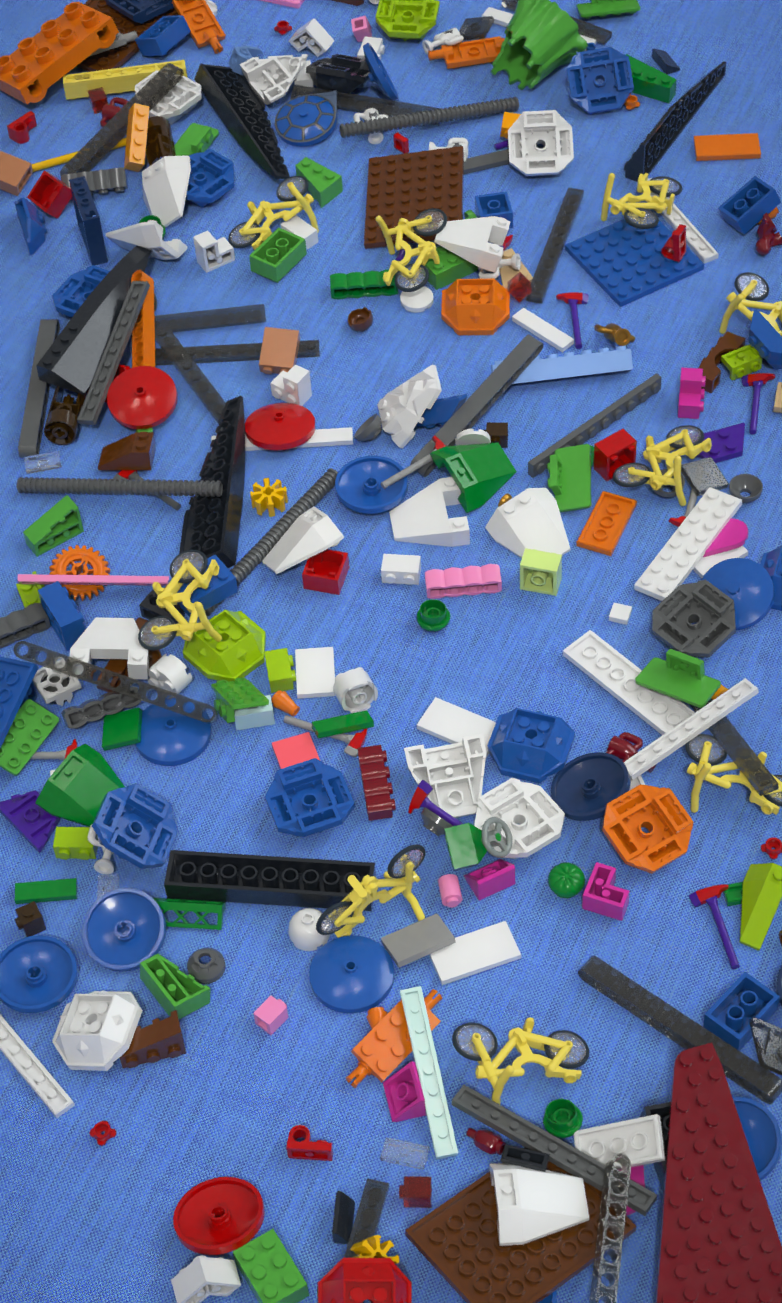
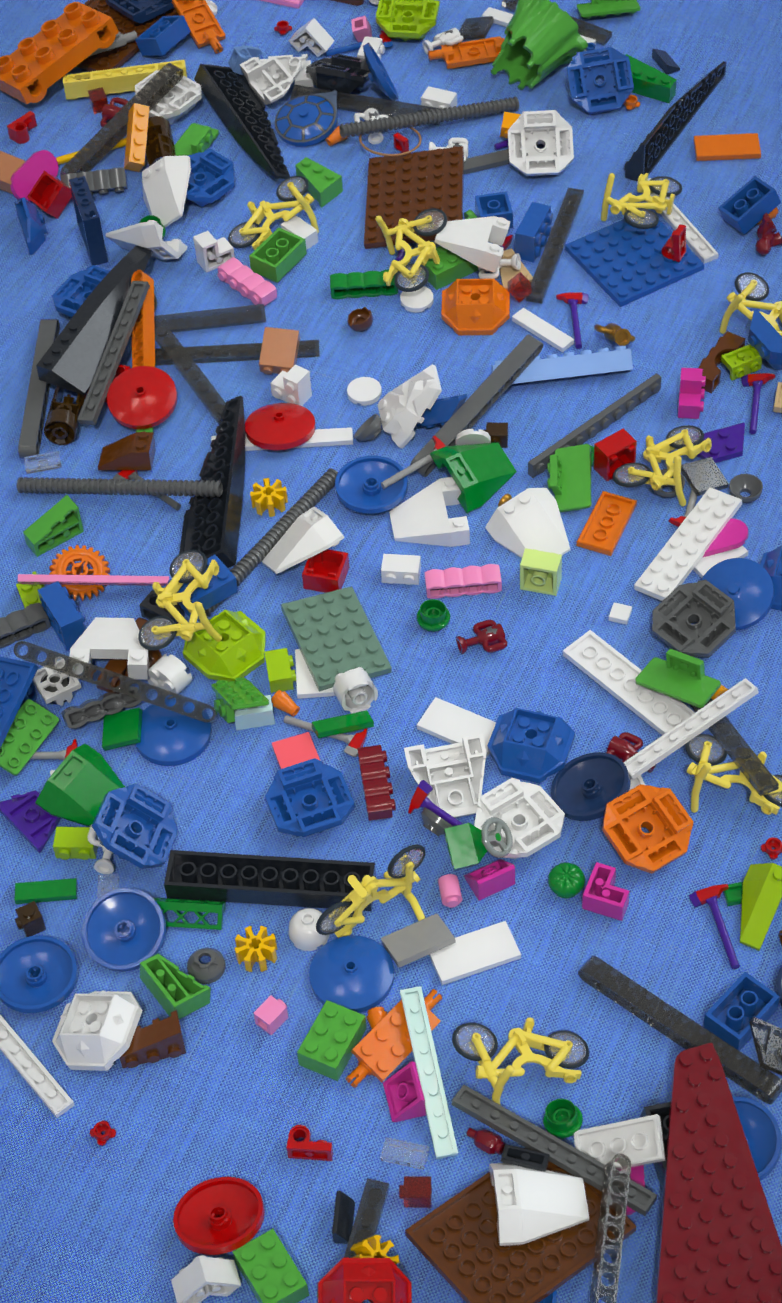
none -> dark pink tile [10,150,59,201]
none -> bright pink brick [217,257,277,307]
none -> yellow gear [235,926,277,972]
none -> sand green plate [281,586,392,692]
none -> bright green brick [297,1000,367,1081]
none -> blue piece [325,30,393,57]
none -> orange cone [326,126,348,146]
none -> white tile [347,377,382,406]
none -> medium nougat piece [359,126,422,156]
none -> white brick [421,86,457,111]
none -> dark red piece [456,620,508,654]
none -> blue brick [515,202,553,263]

